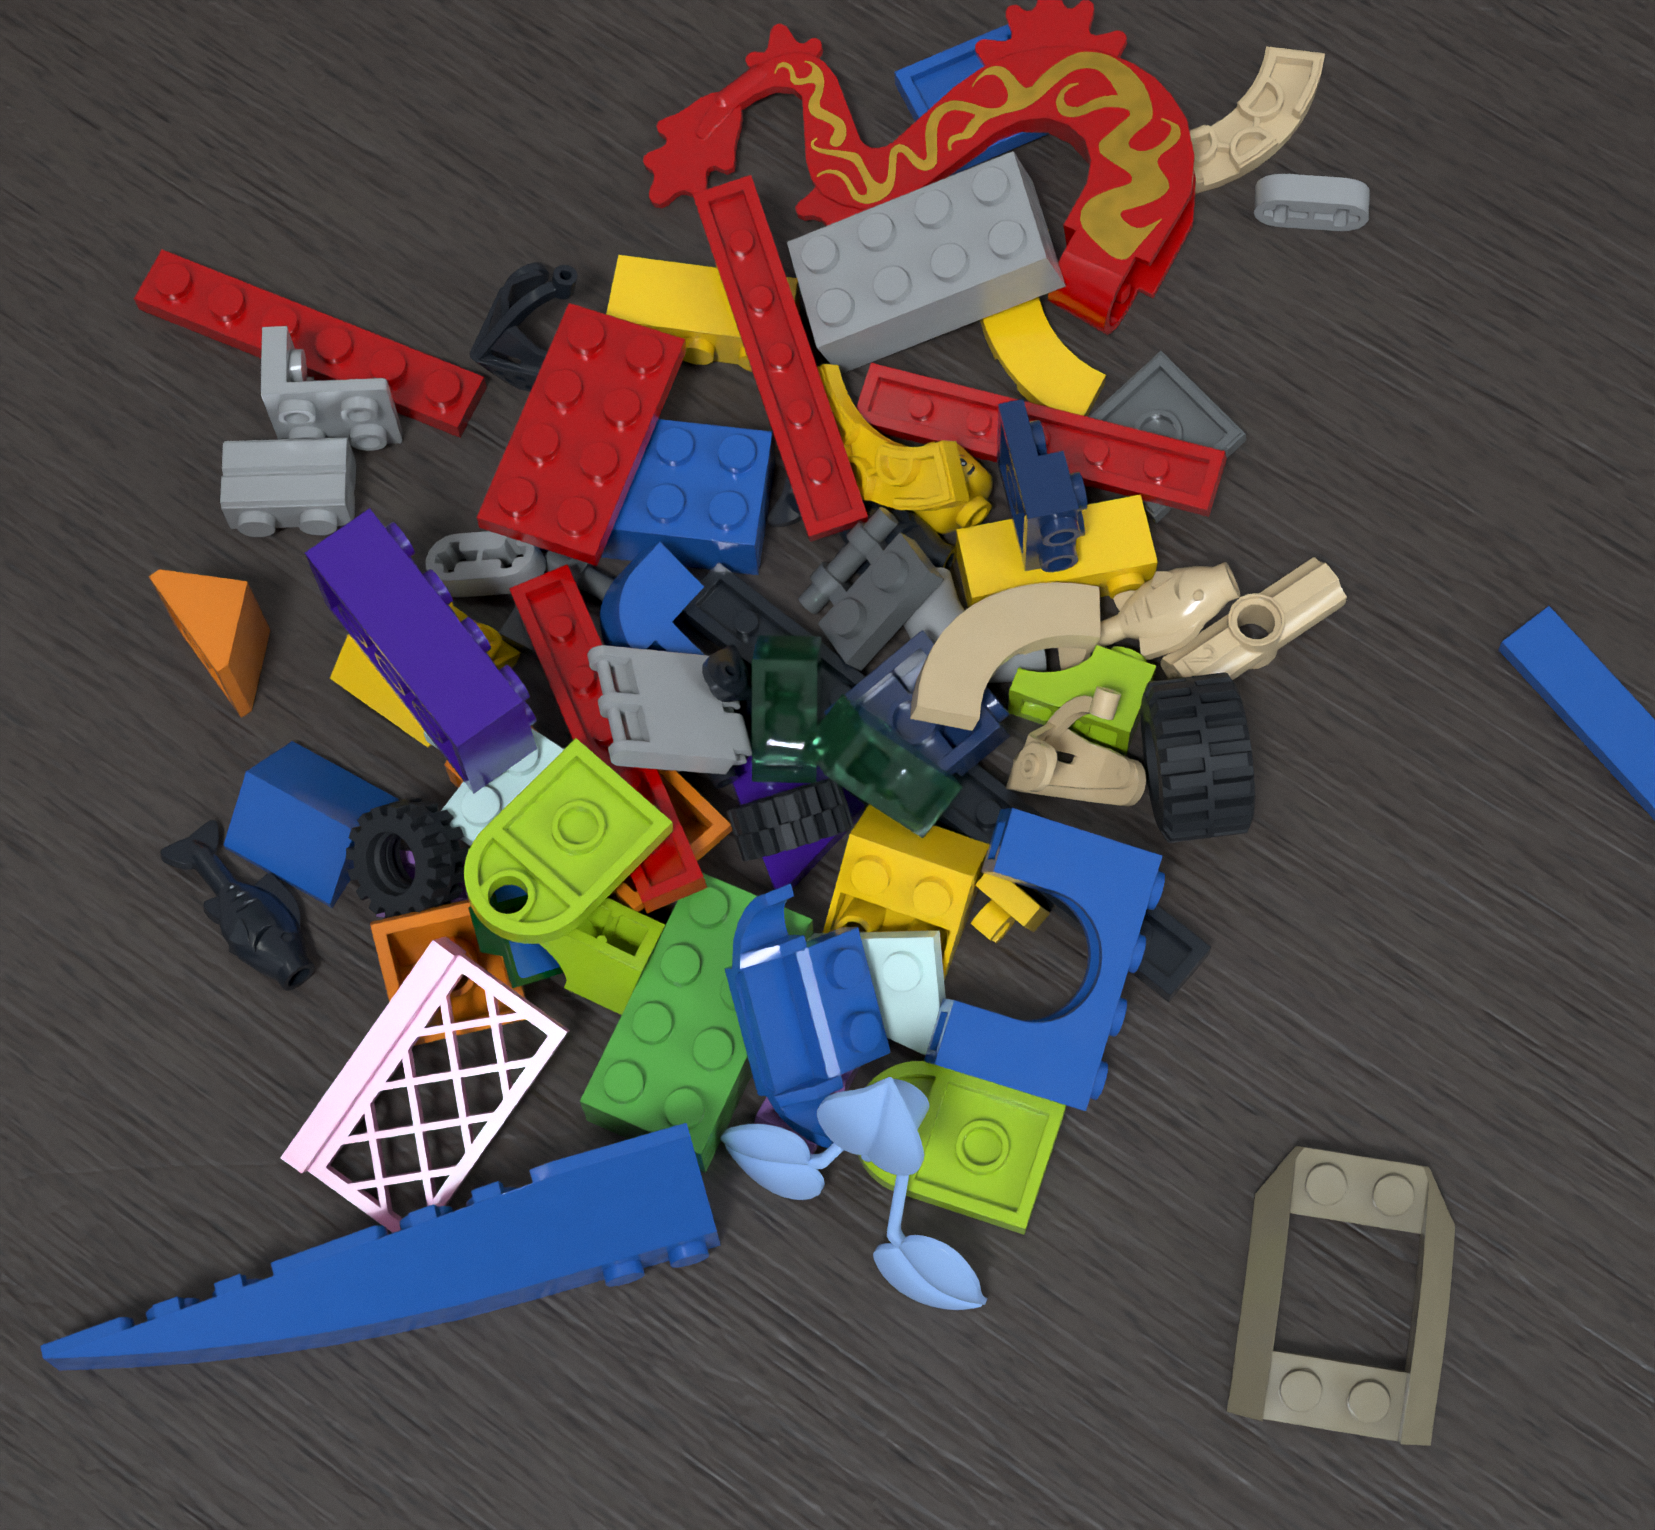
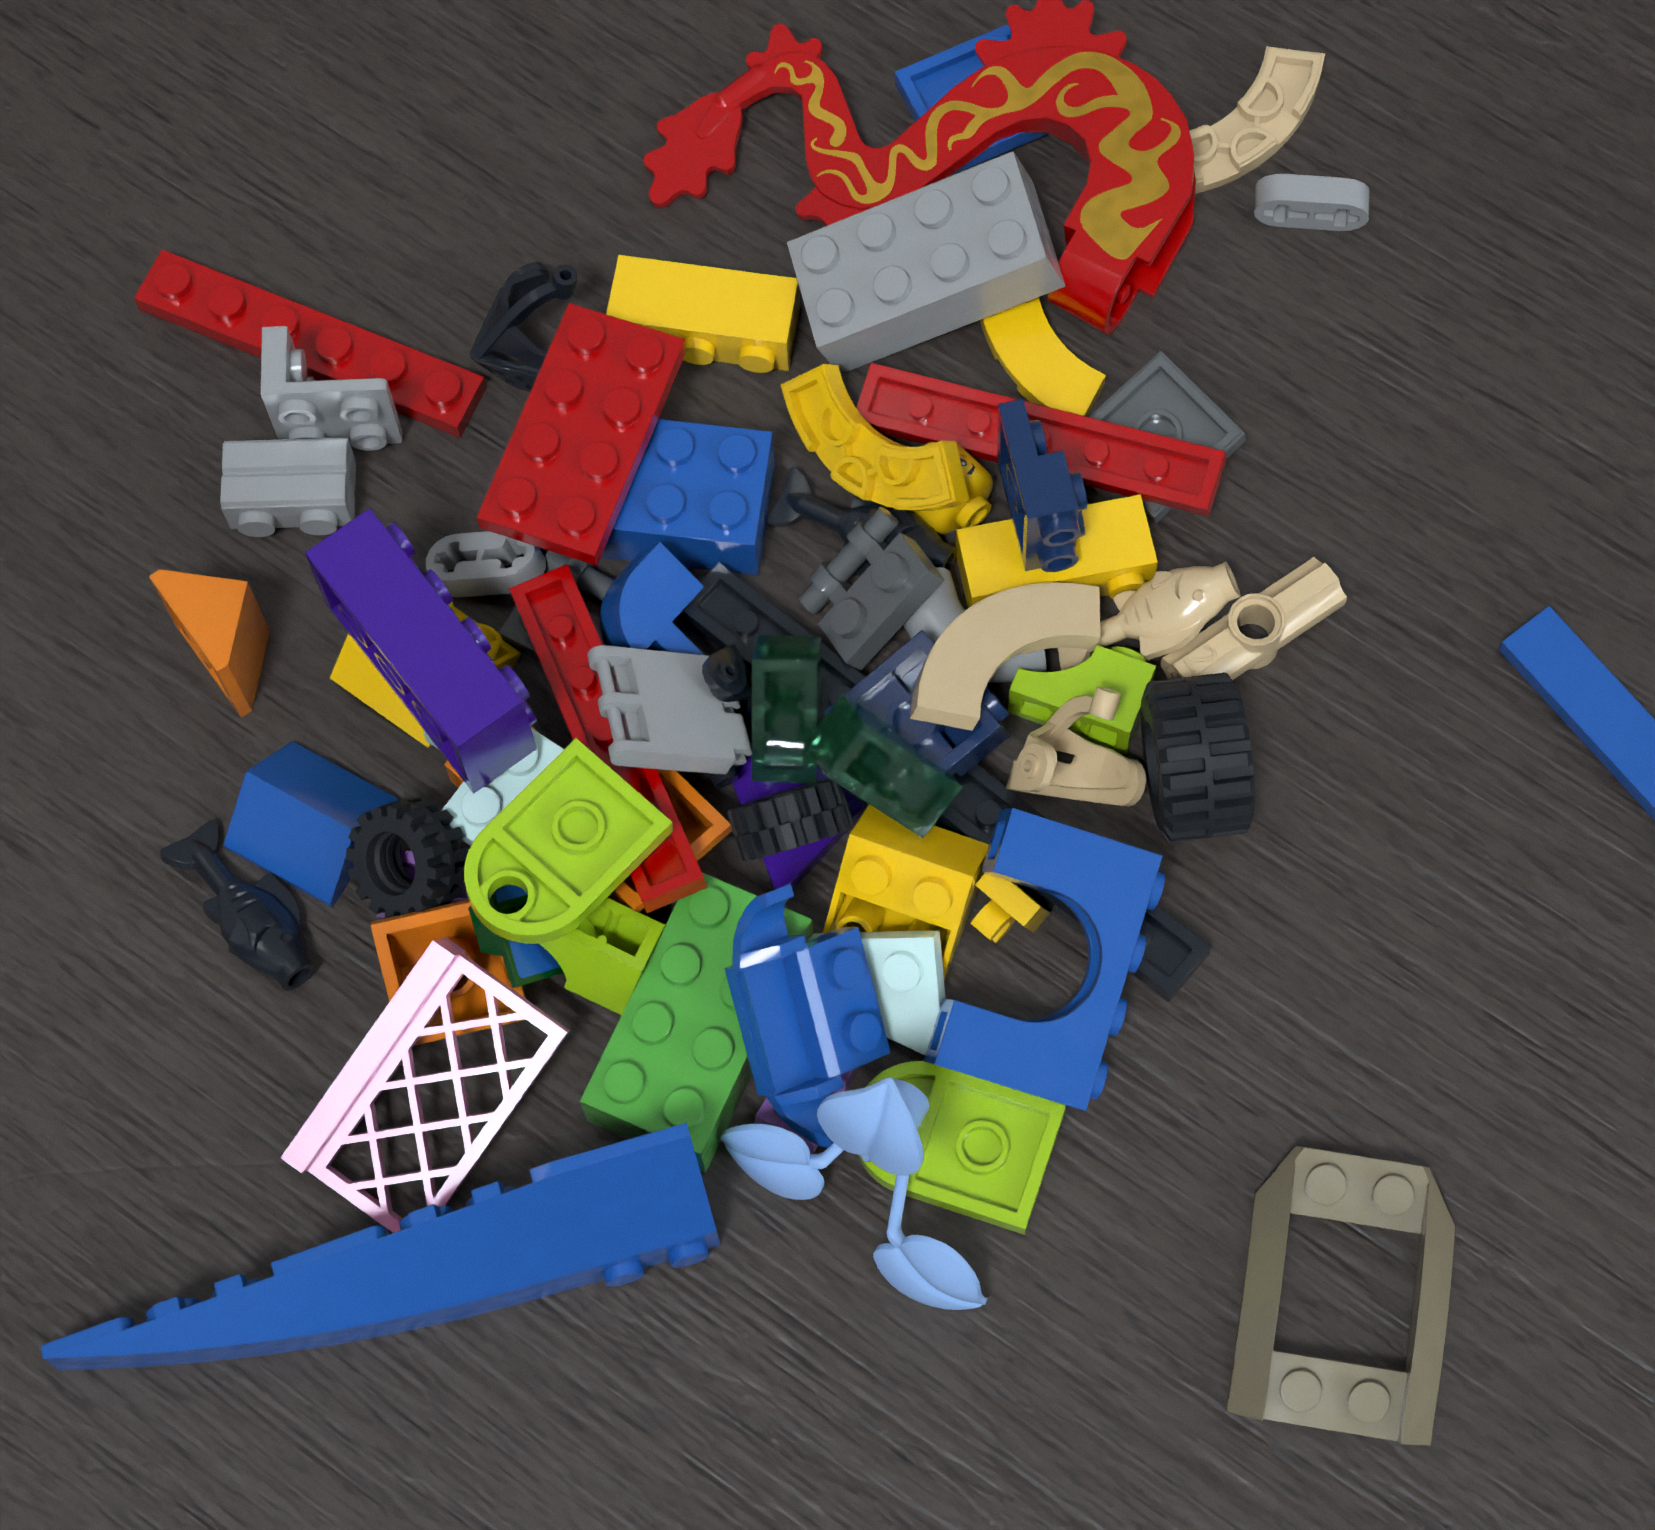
red plate [693,175,869,542] -> none

